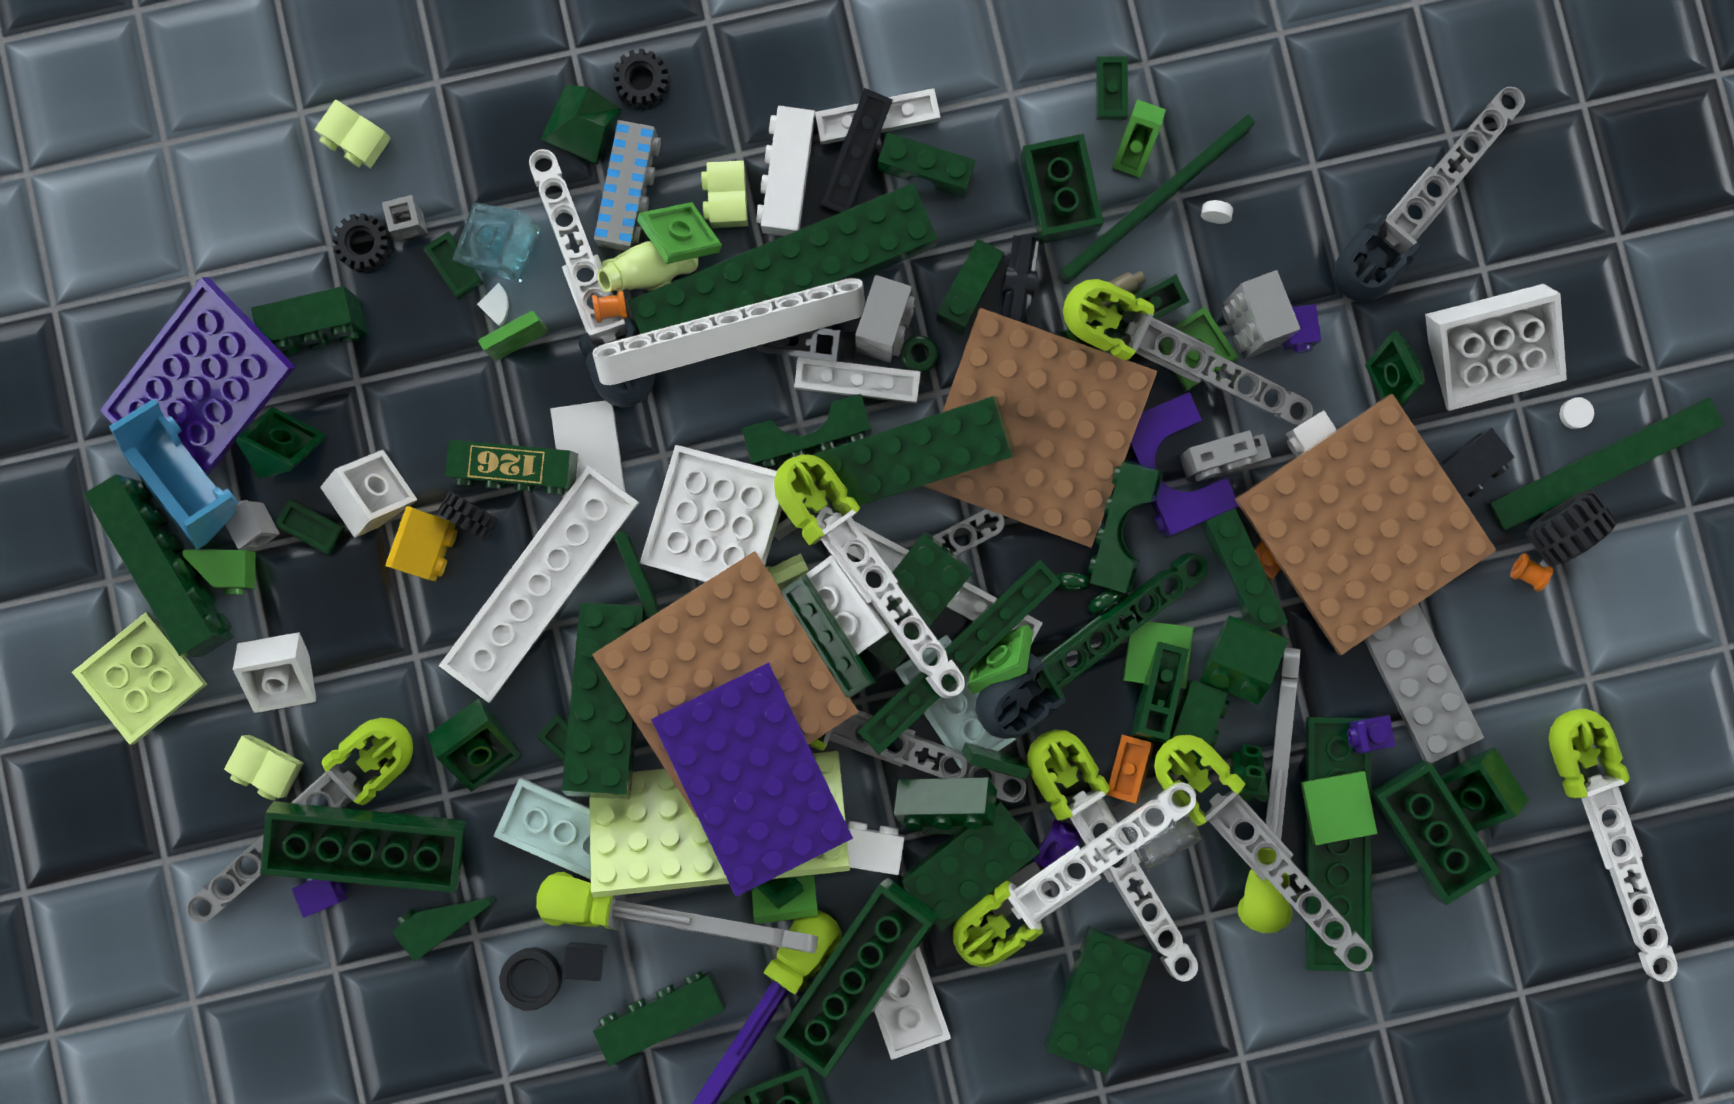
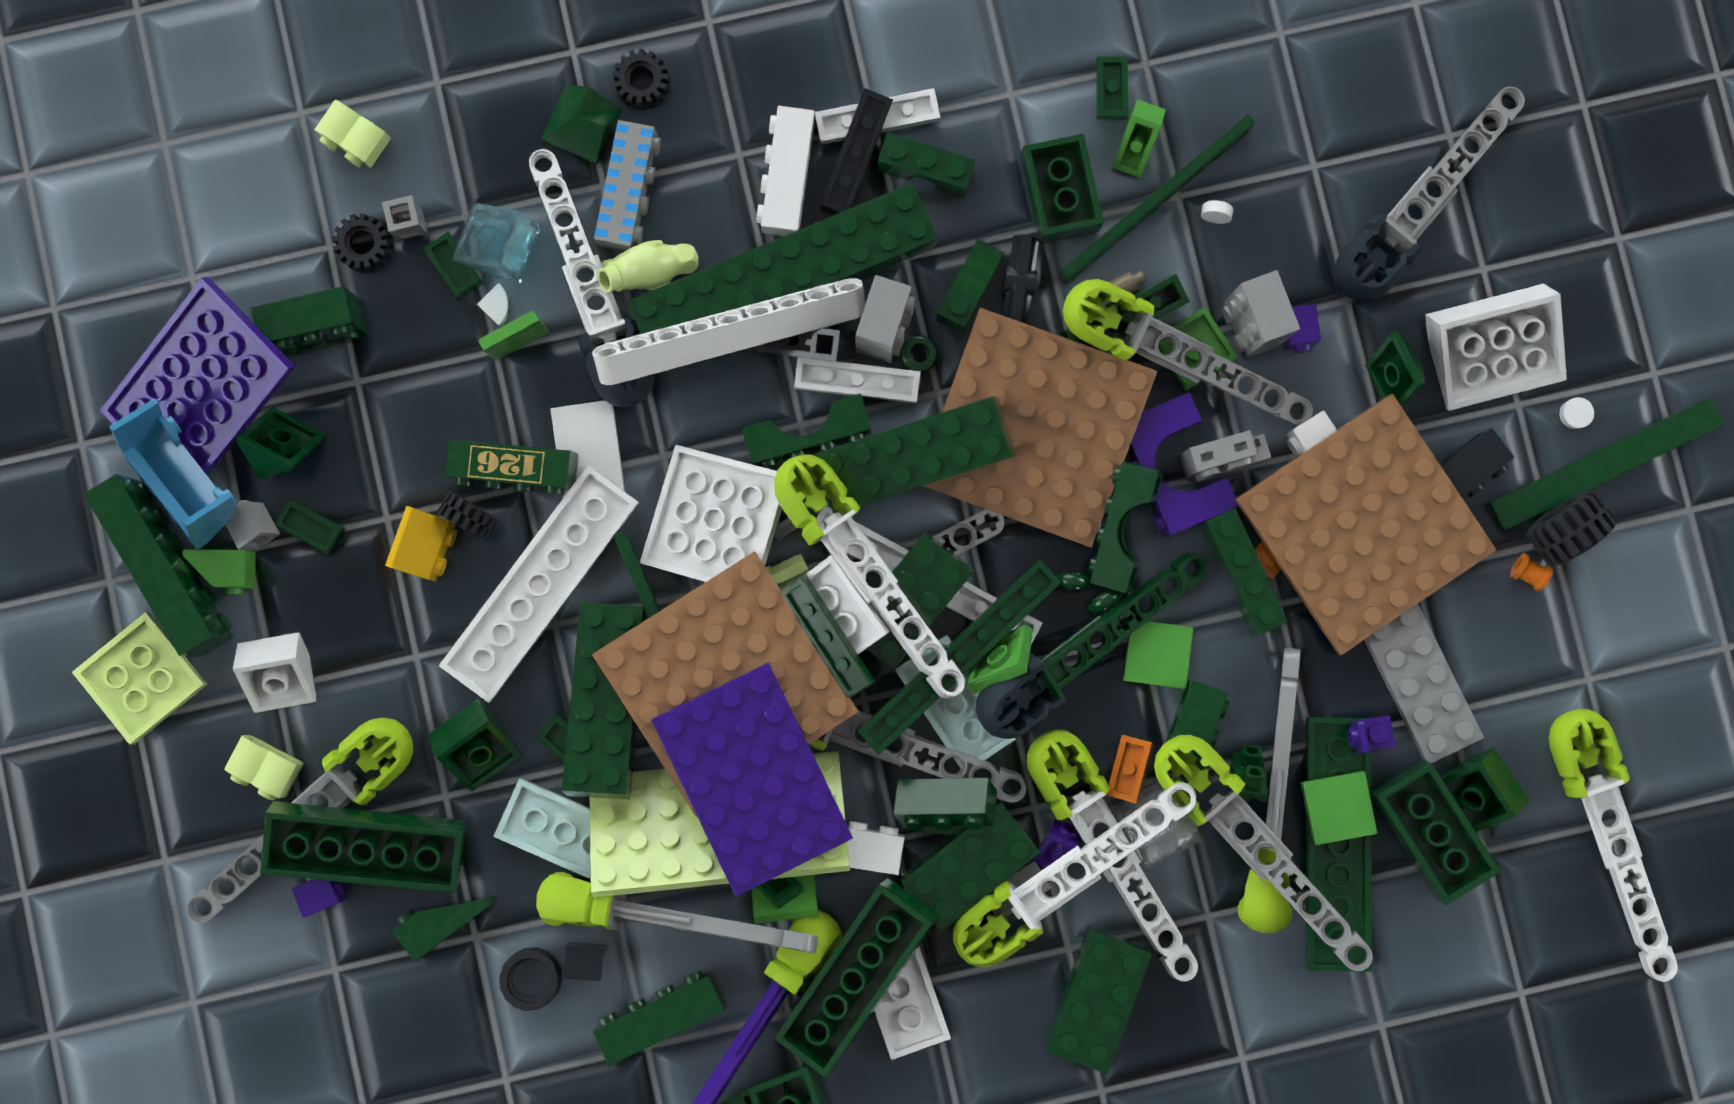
white slope [320,450,417,538] -> none
orange bush [592,290,627,323] -> none
bright green tile [637,202,722,264] -> none
yellowish green brick [701,160,748,228] -> none
dark green tile [962,742,1031,780] -> none
dark green slope [1130,642,1189,744] -> none
dark green slope [1200,615,1288,705] -> none

